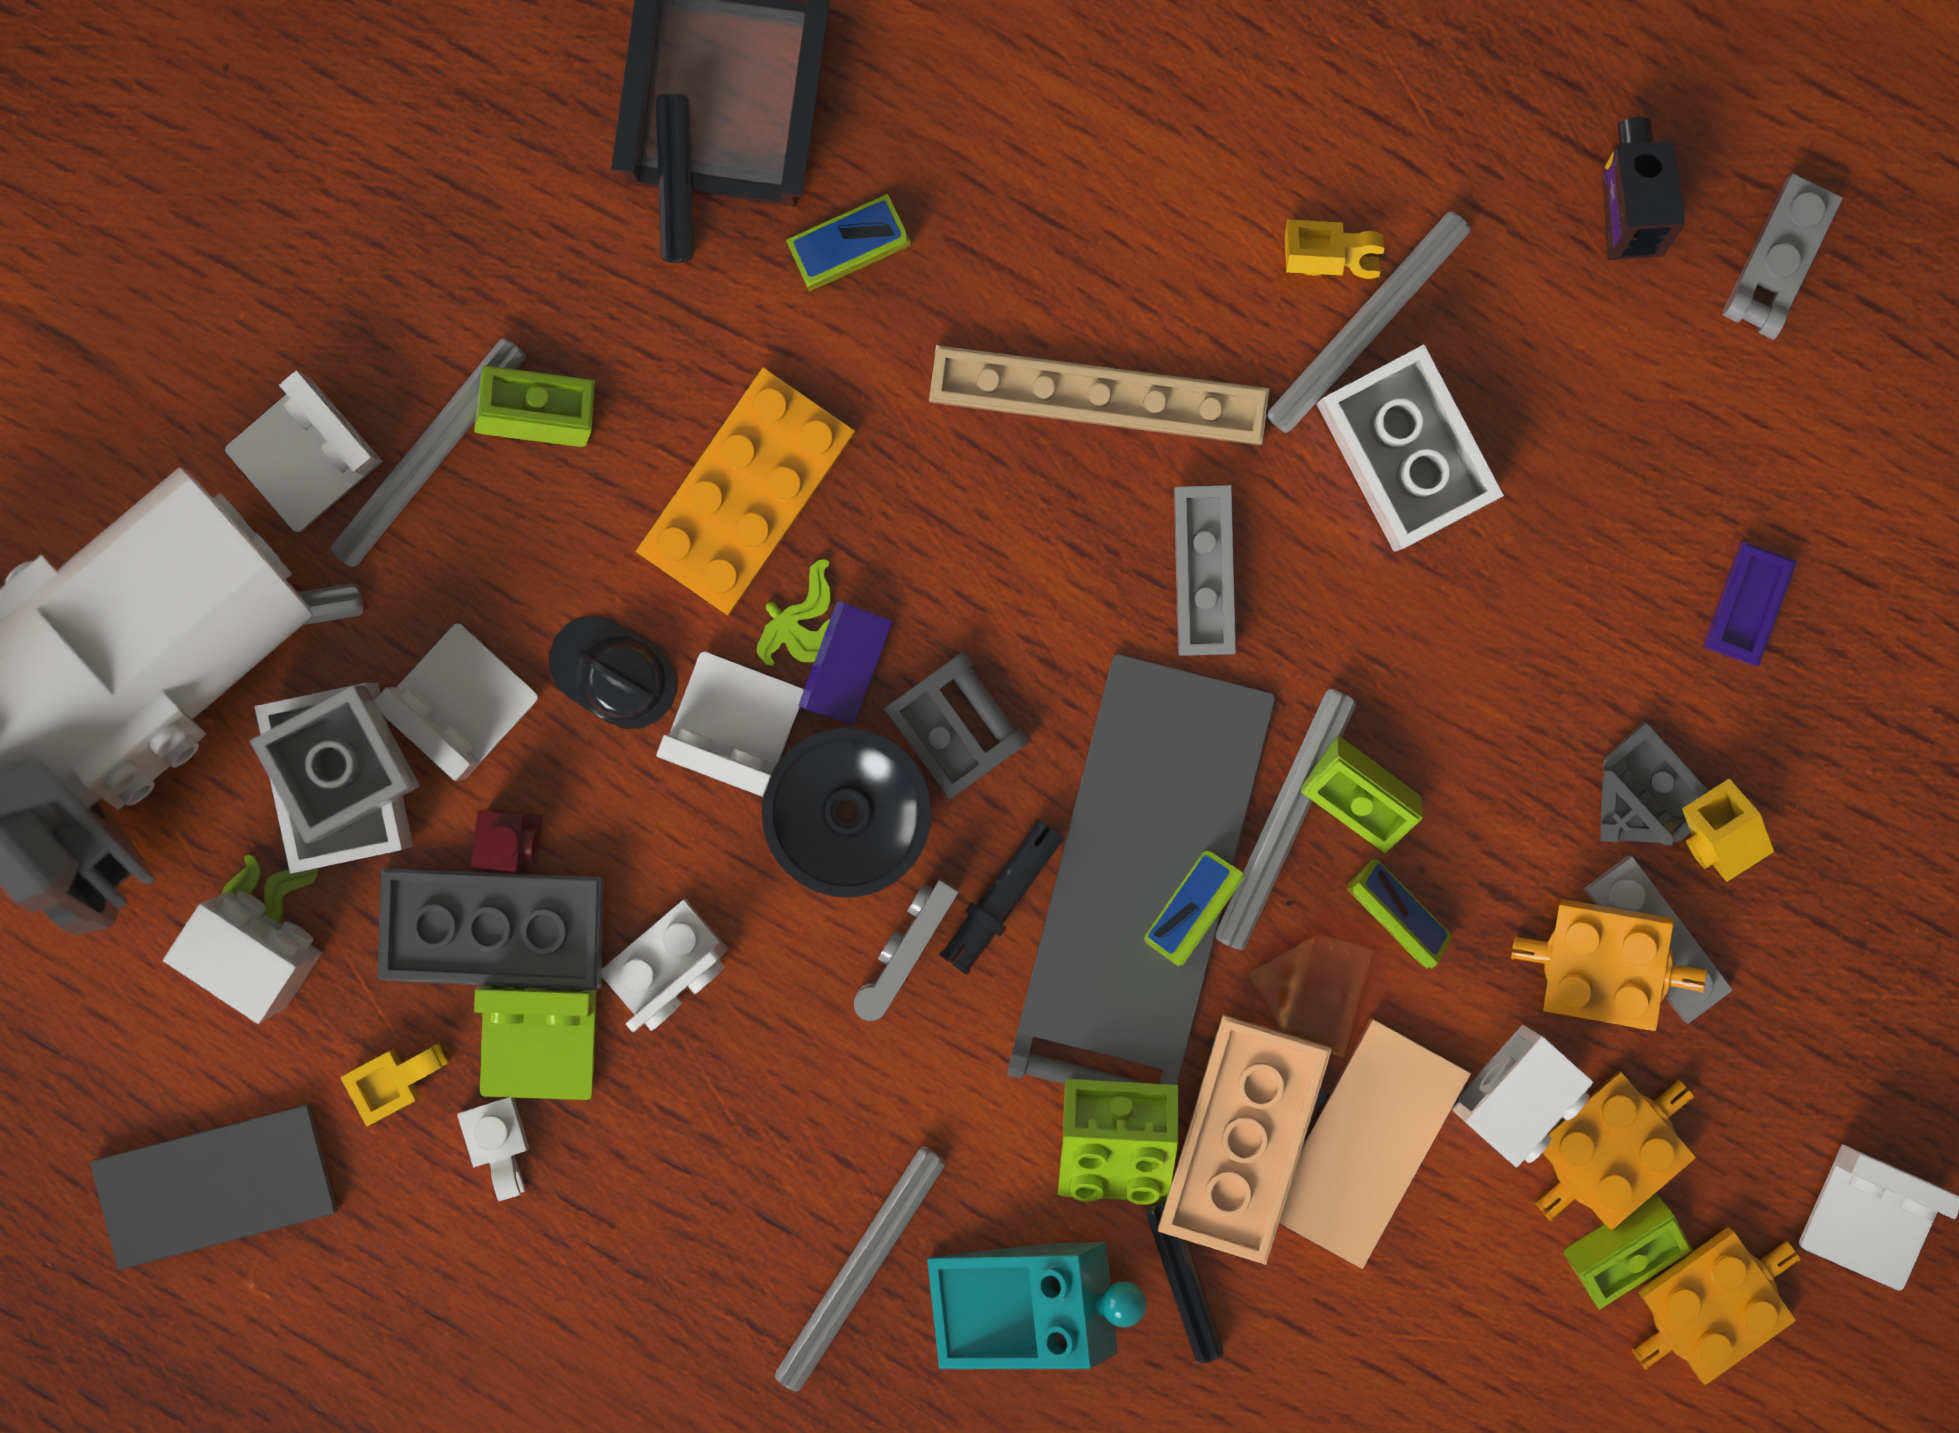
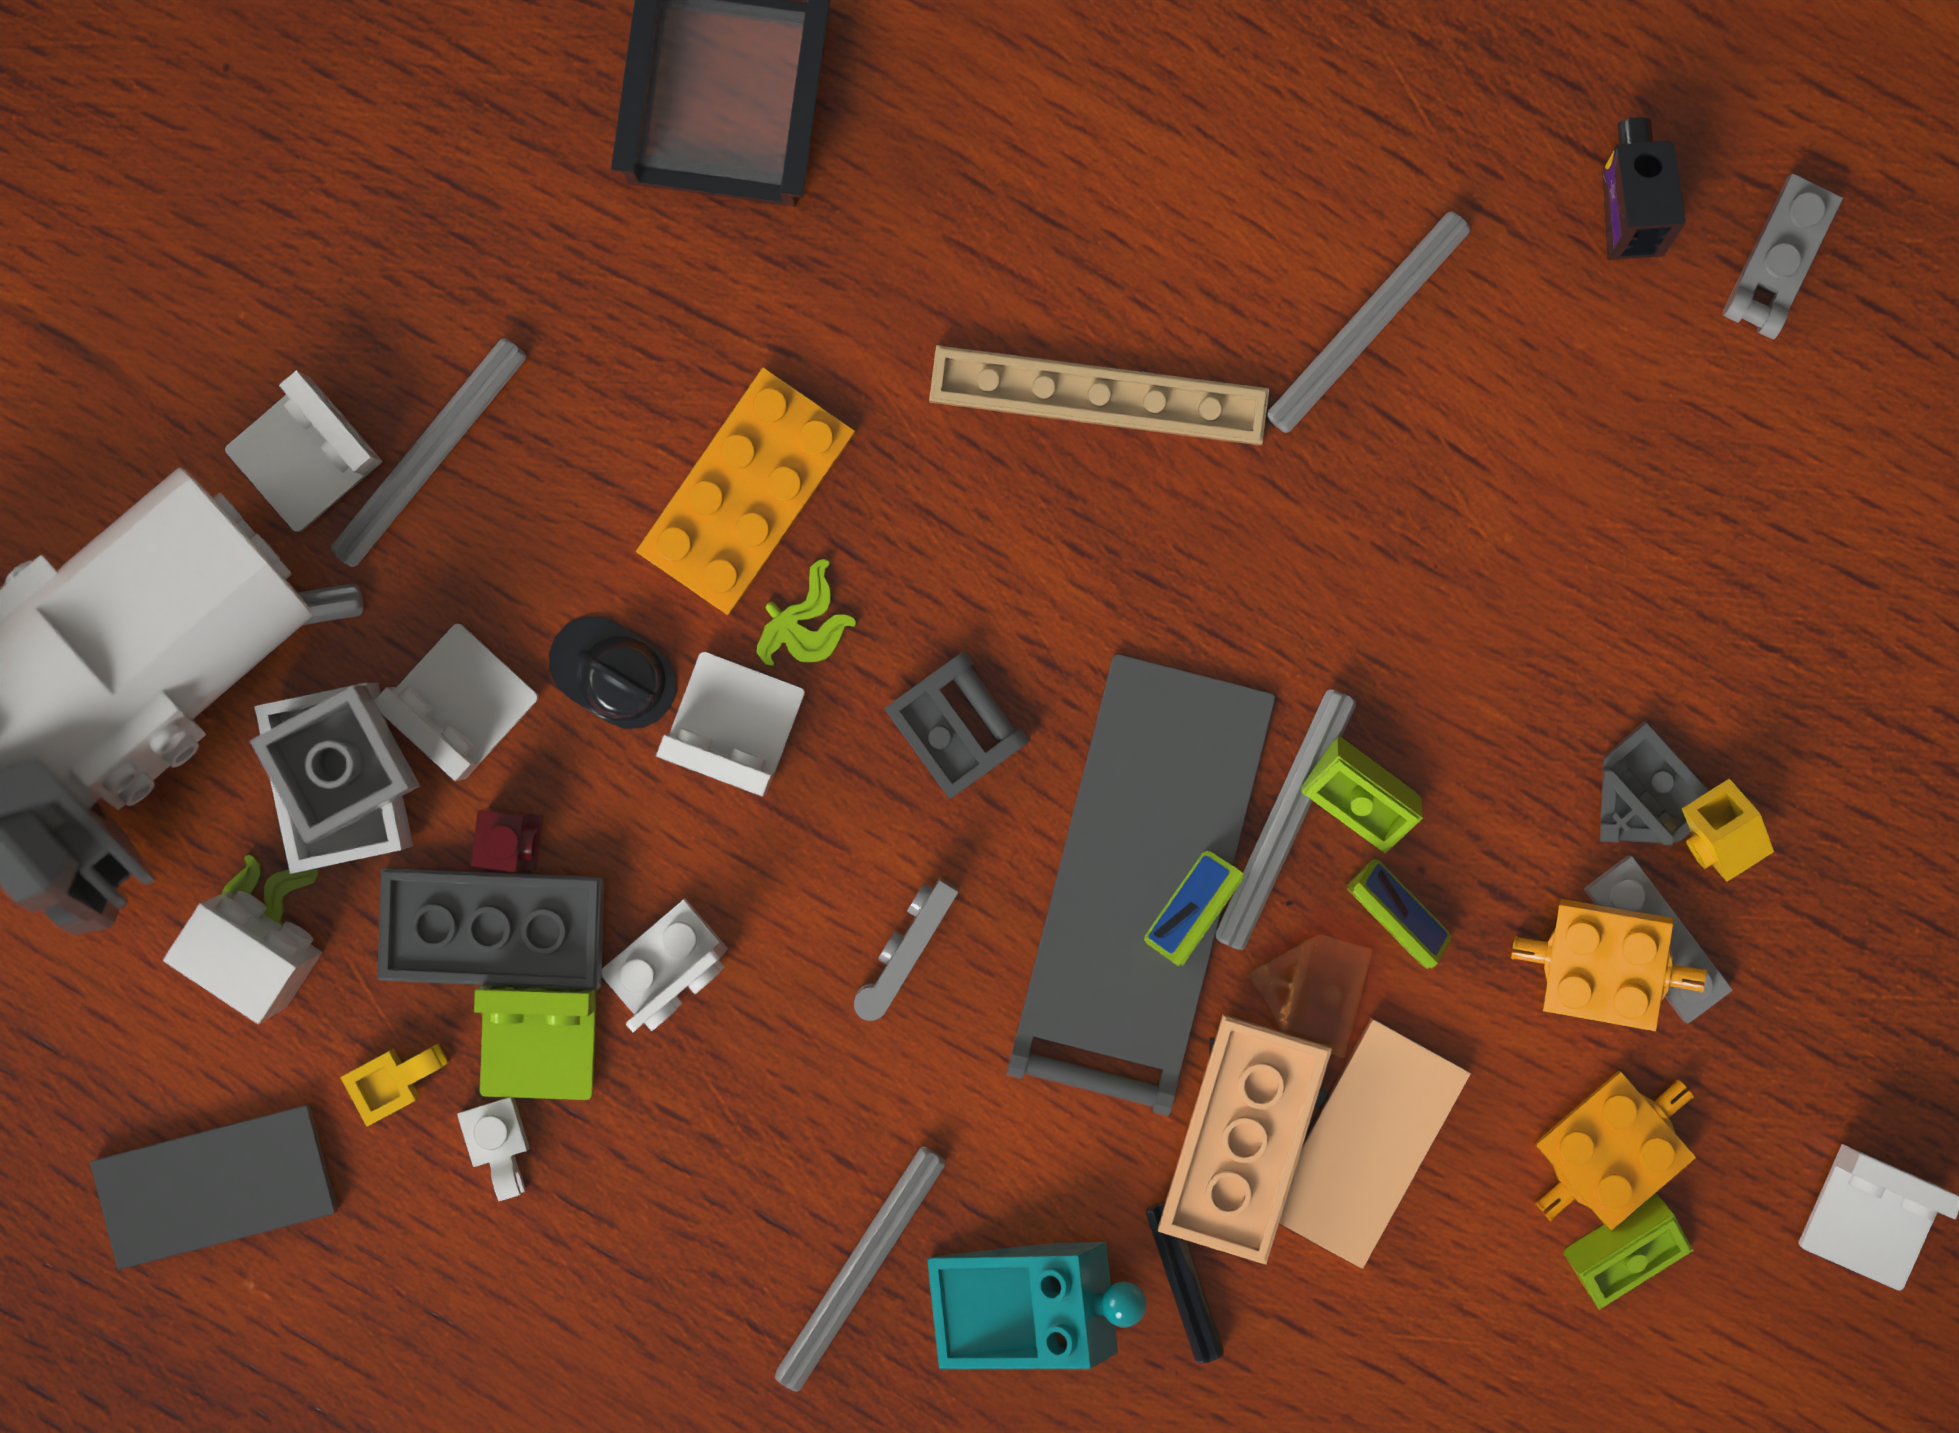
lime slope [474,365,595,447] -> none
black axle [656,93,694,263] -> none
black dish [762,728,931,897] -> none
slope [786,194,911,292] -> none
dark purple tile [798,601,893,726] -> none
black pin [939,818,1065,975] -> none
lime bracket [1058,1079,1178,1205] -> none
light grey plate [1174,485,1236,656] -> none
yellow plate [1285,219,1384,279] -> none
white brick [1316,345,1504,552] -> none
white brick [1451,1025,1594,1168] -> none
light orange plate [1631,1227,1801,1385] -> none
dark purple tile [1702,542,1797,666] -> none

